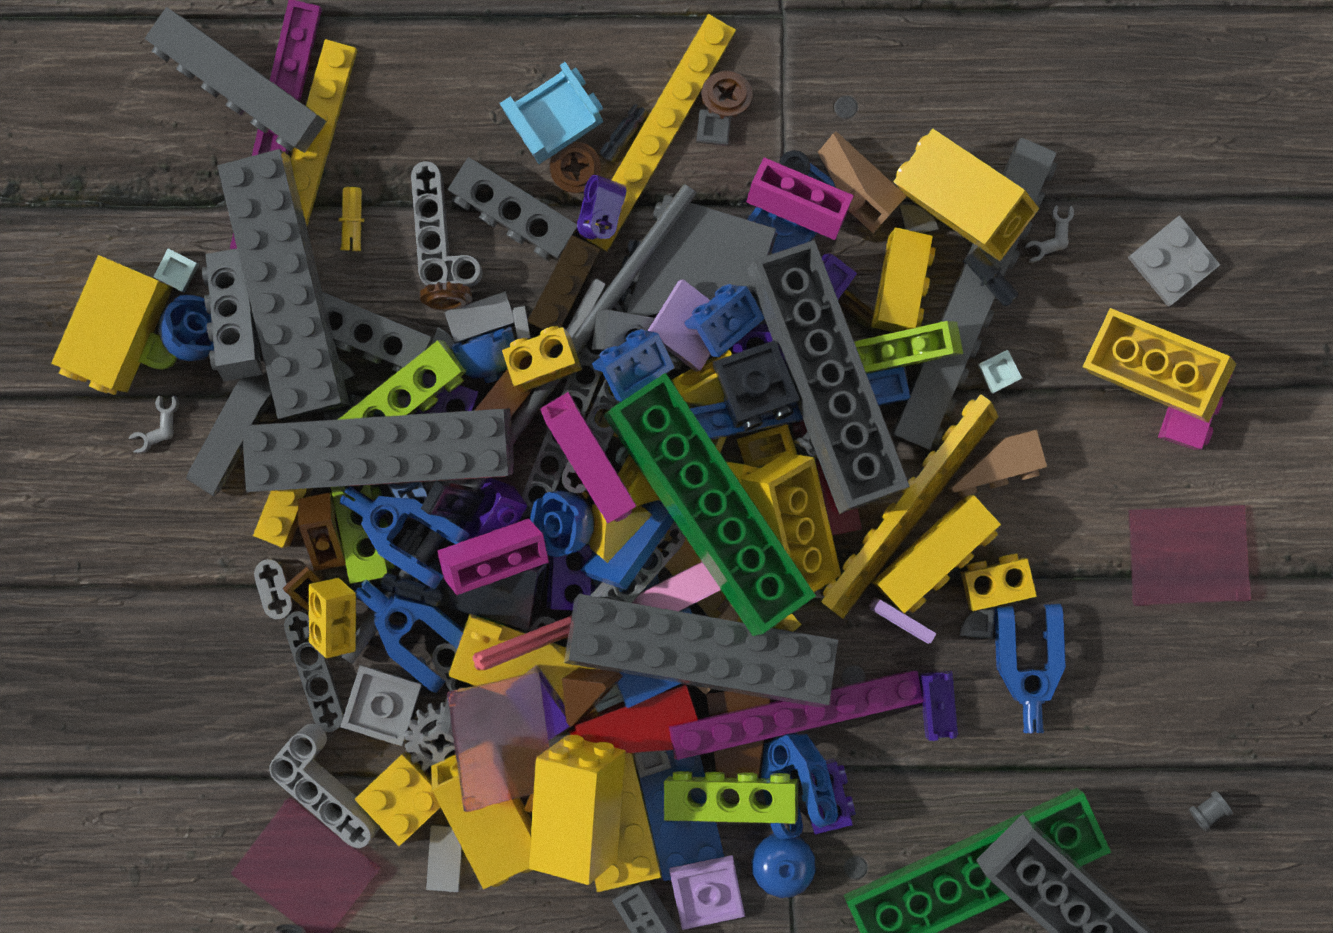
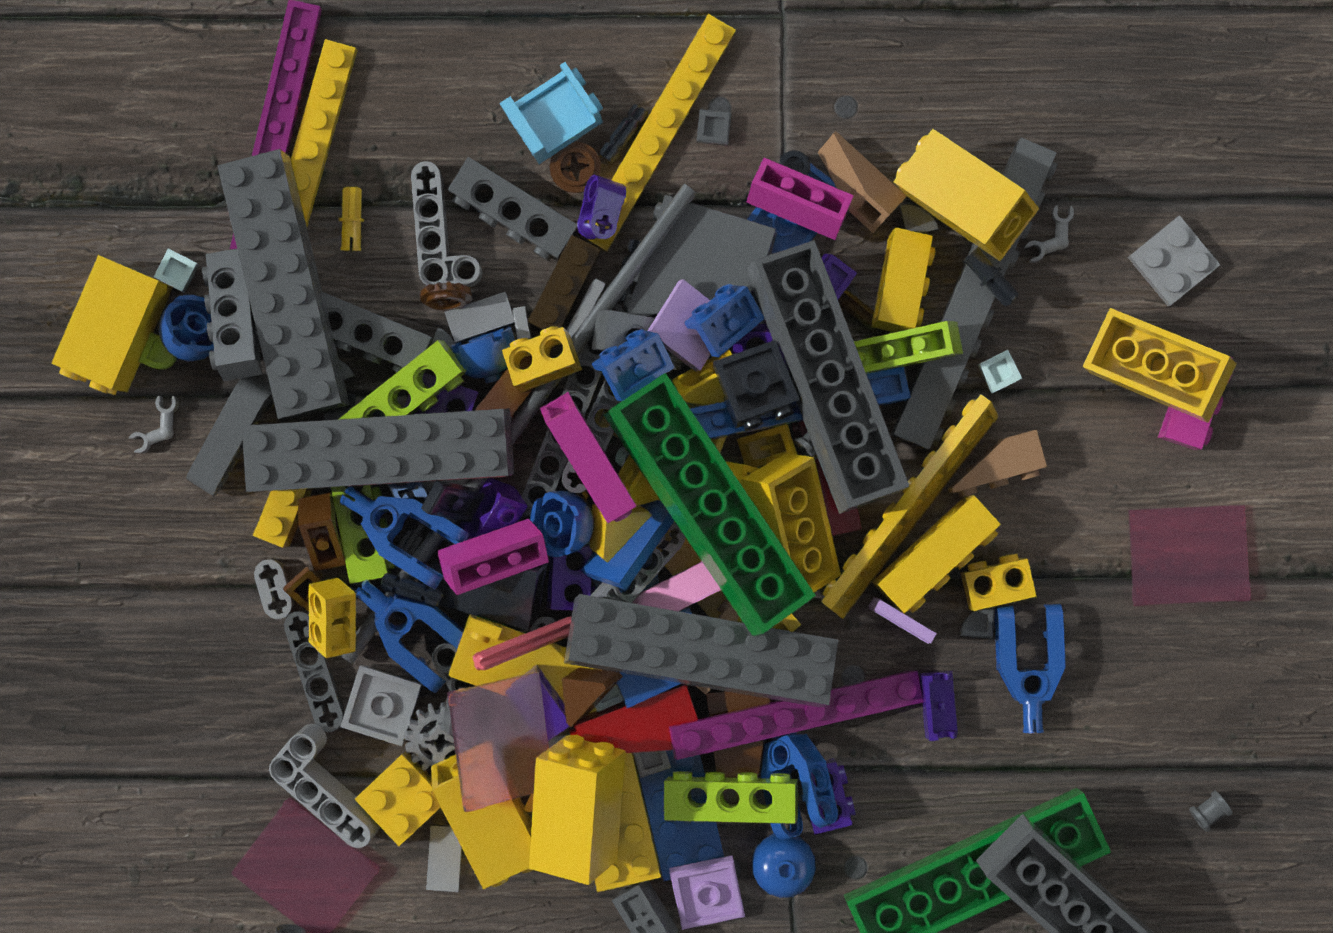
dark grey brick [145,7,327,153] -> none
reddish brown gear [701,71,753,119] -> none

